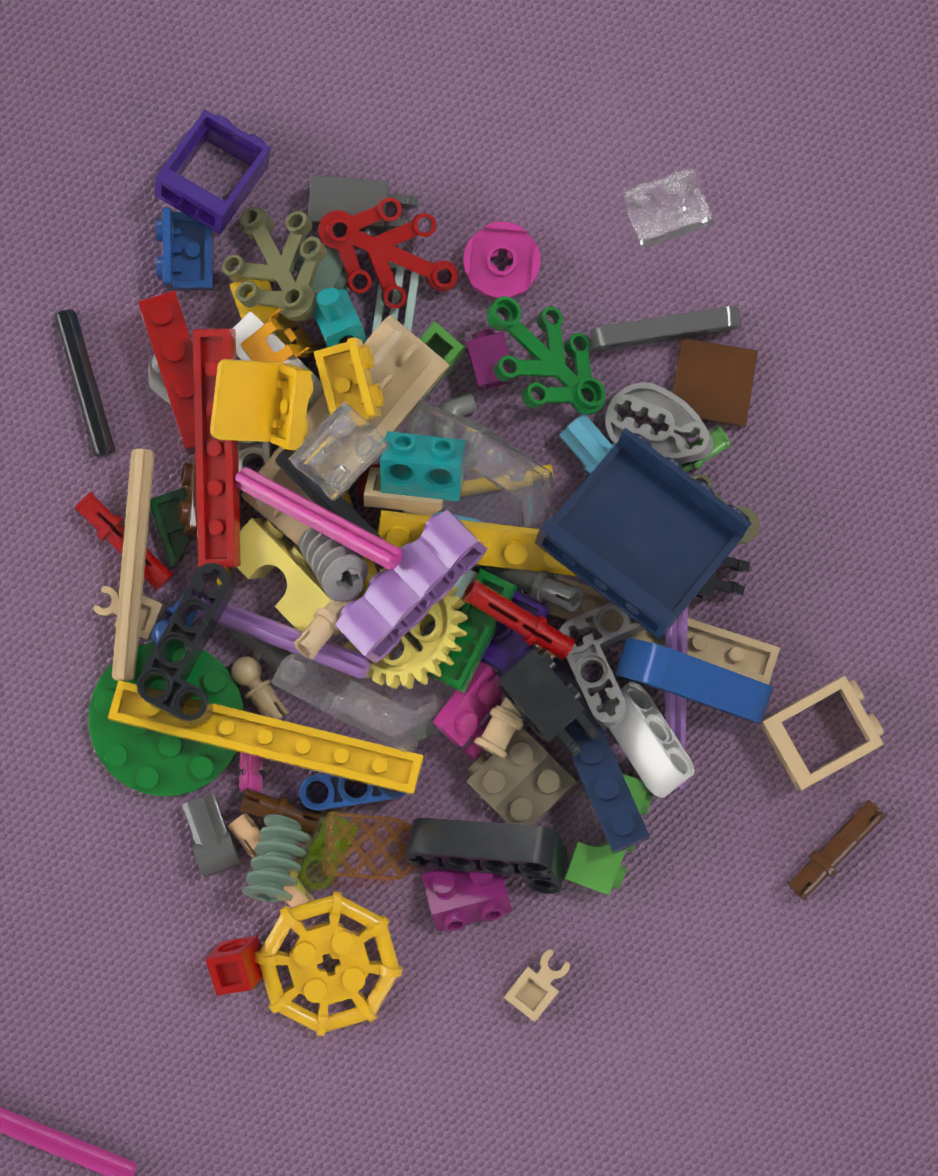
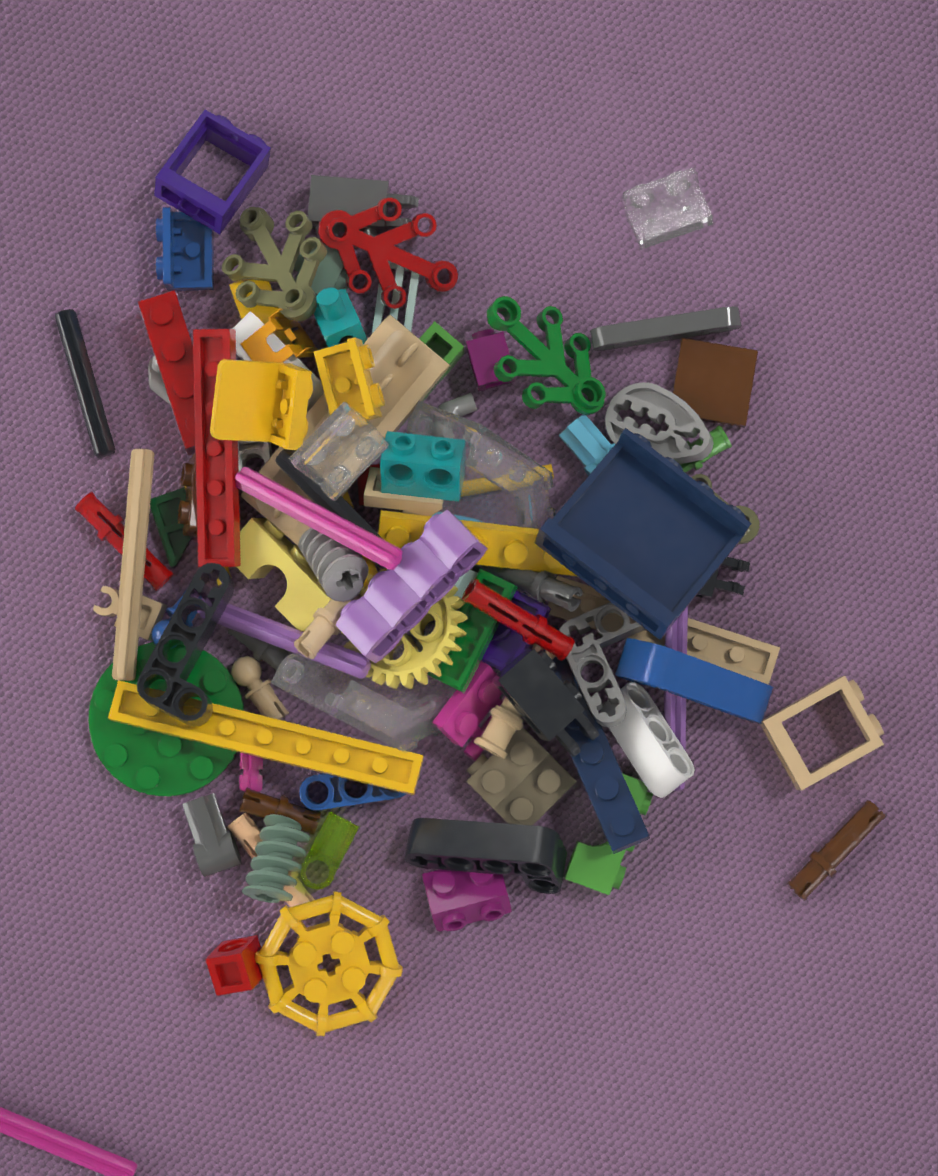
clear orange window [322,811,415,881] -> none
dark pink plate [463,222,540,300] -> none
tan plate [504,948,570,1022] -> none

